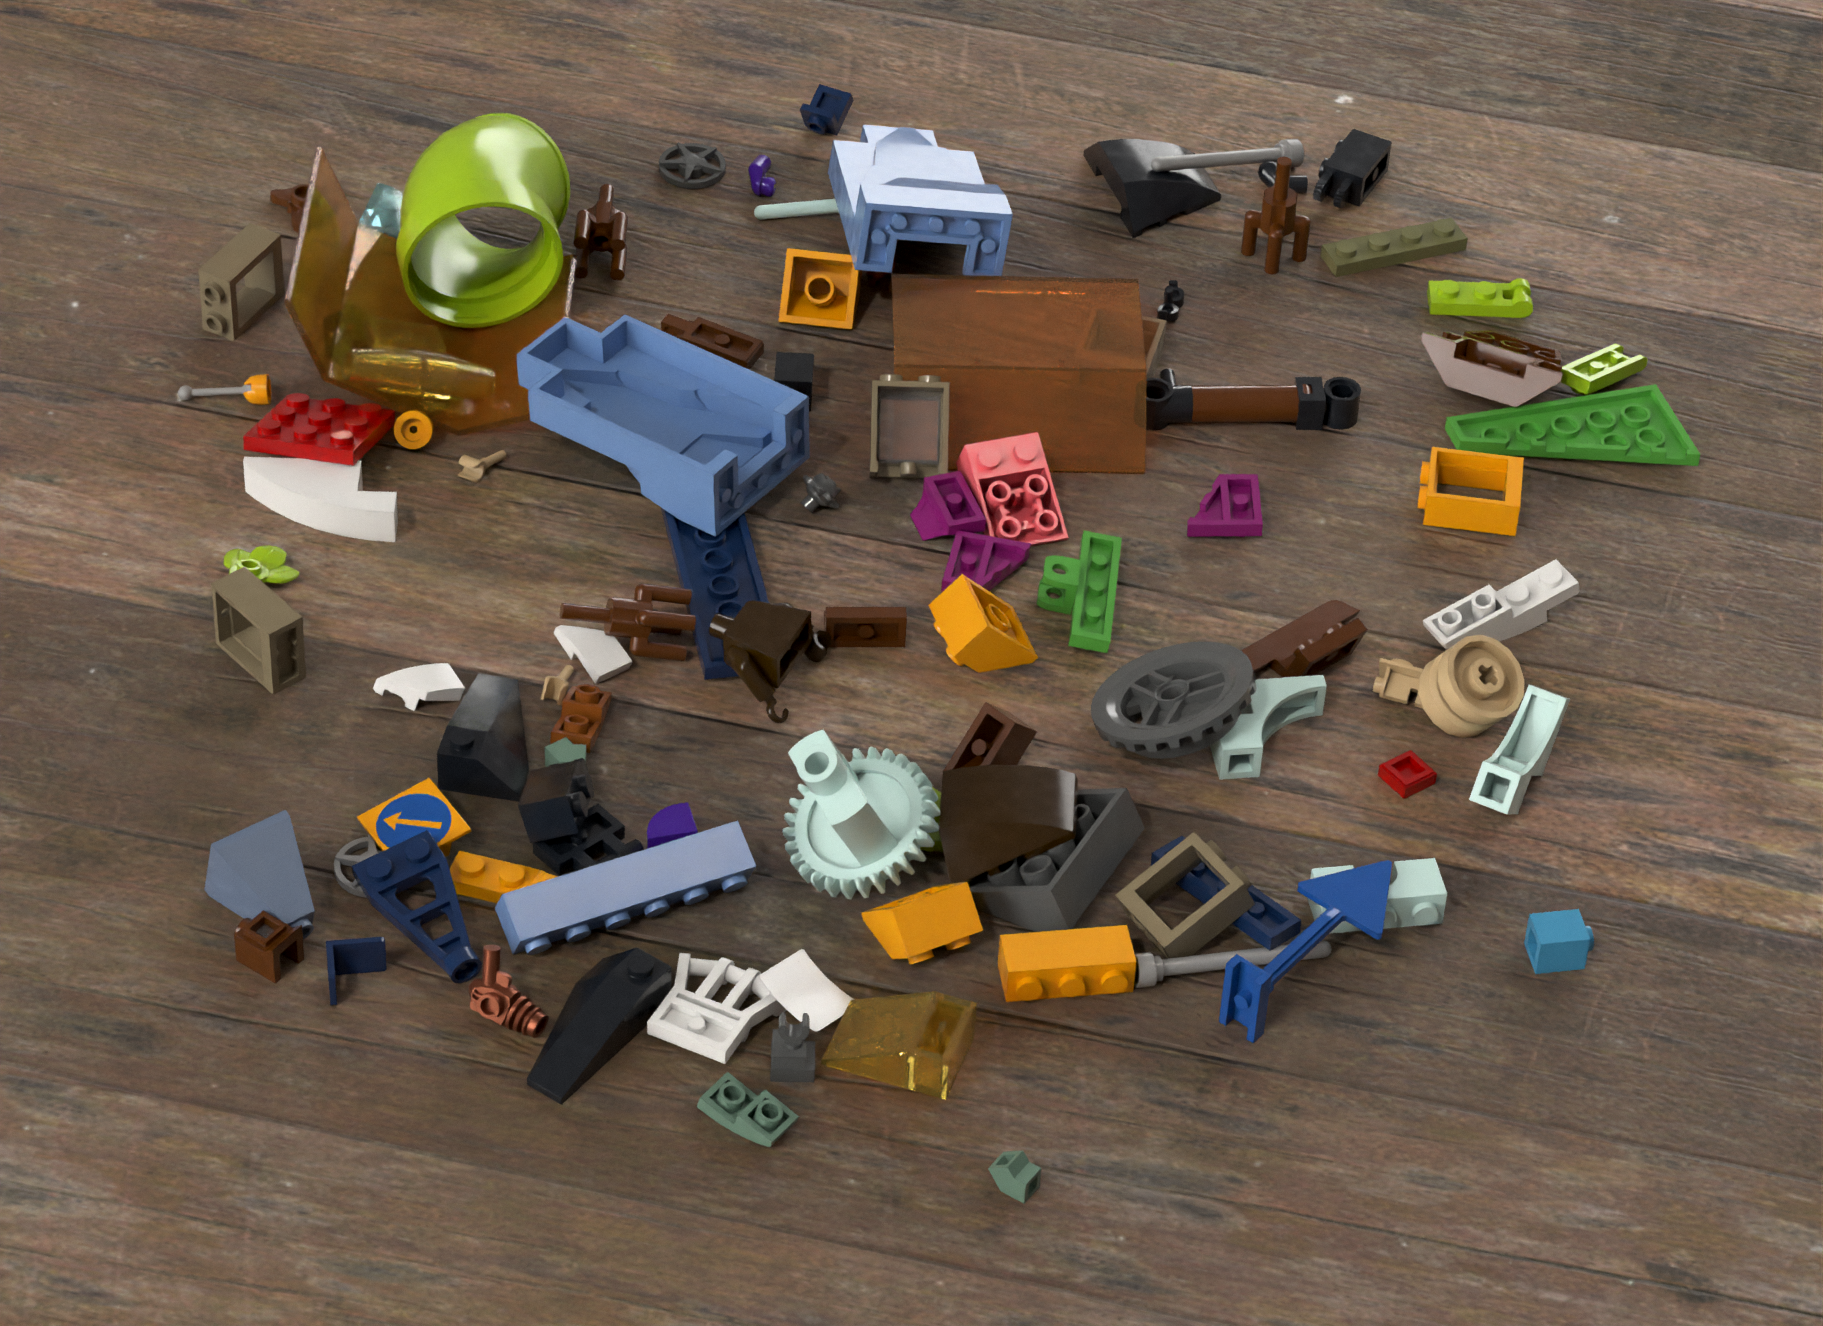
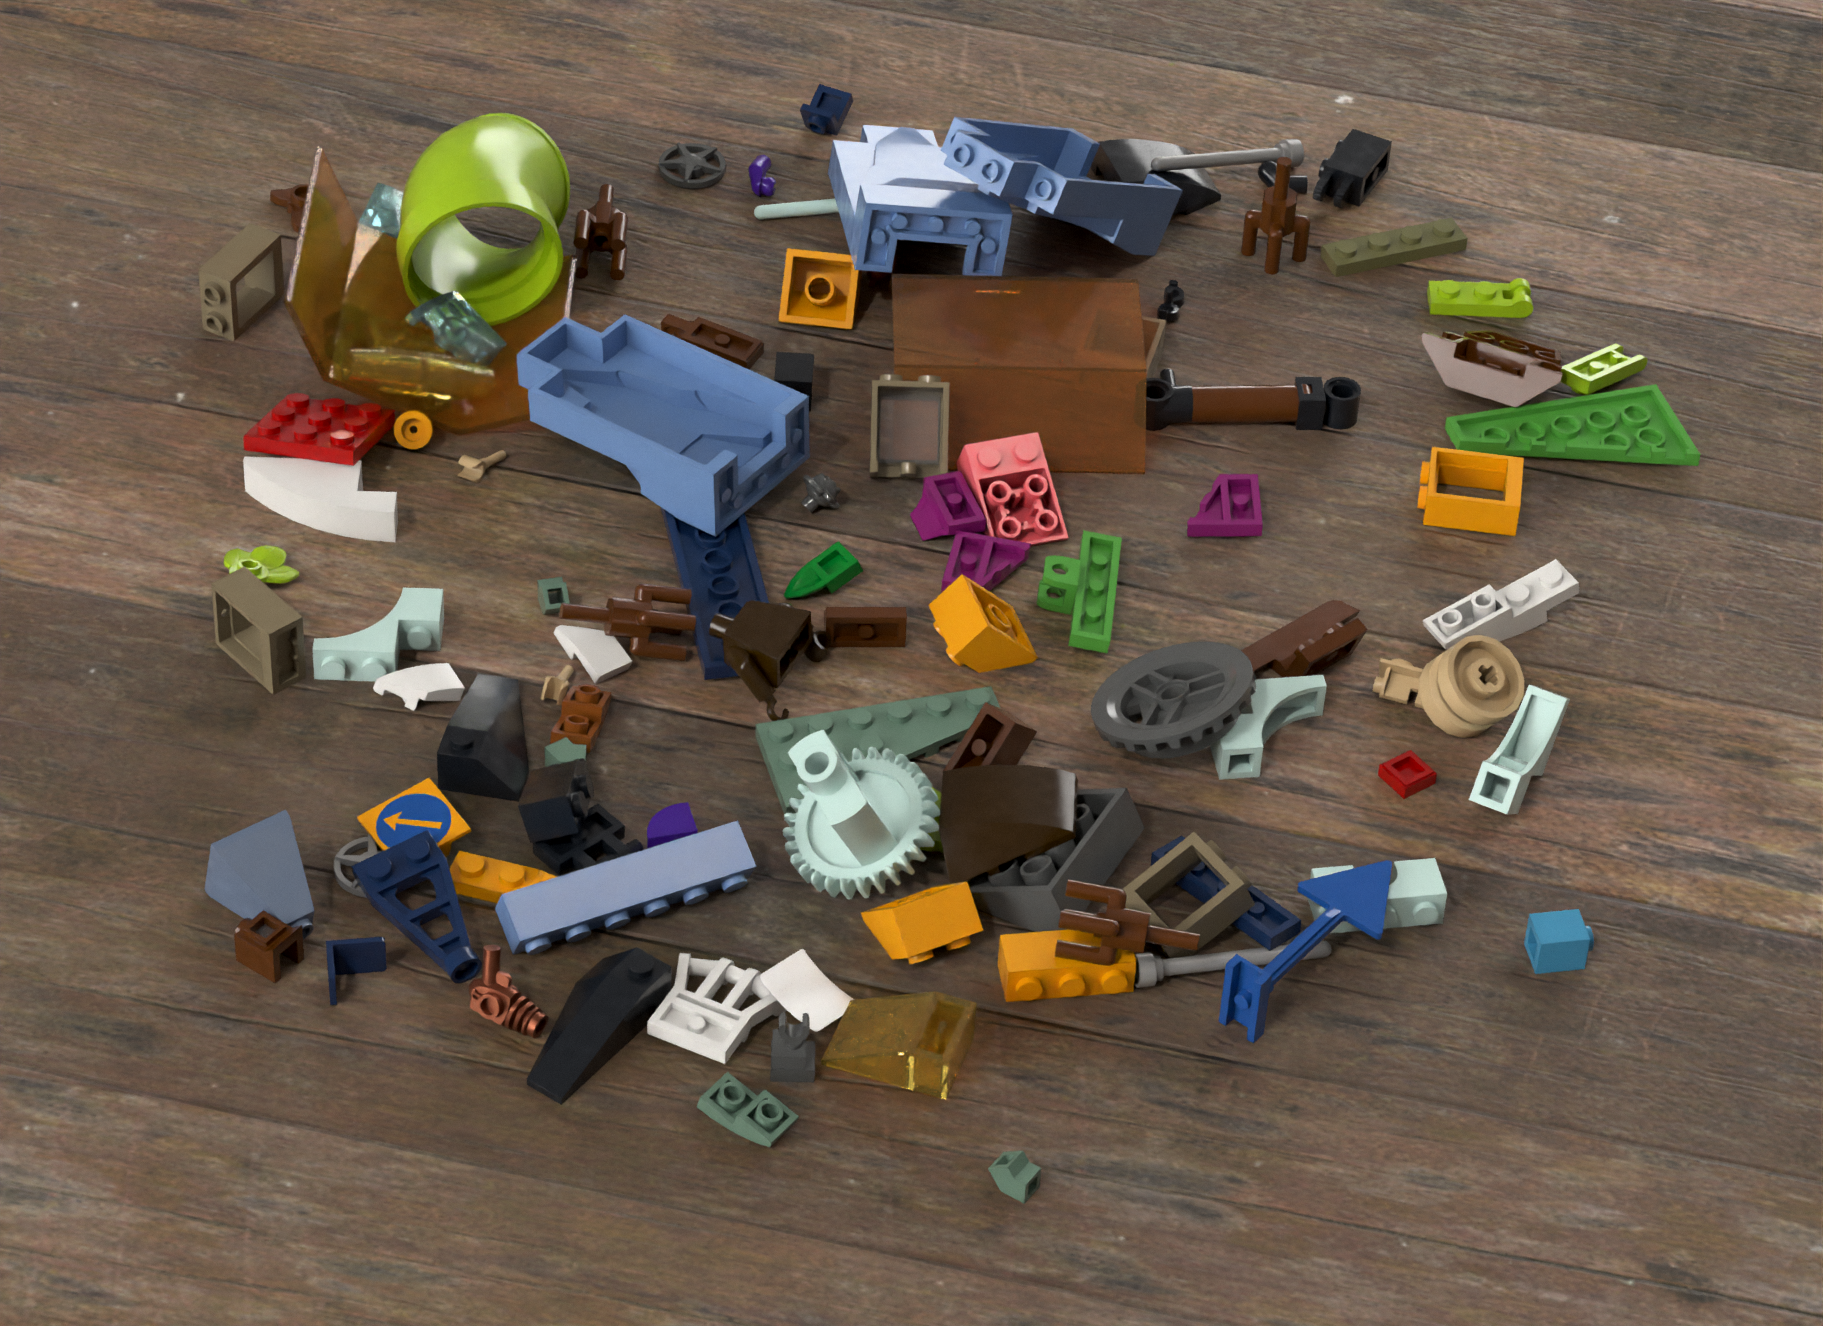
hinge [178,374,272,405] -> none
none -> light aqua arch [312,587,444,682]
none -> clear light blue slope [405,291,506,369]
none -> sand green piece [537,577,570,615]
none -> sand green wing [755,686,1000,814]
none -> green plate [784,541,863,599]
none -> medium blue panel [941,117,1183,256]
none -> reddish brown plant [1055,879,1200,966]

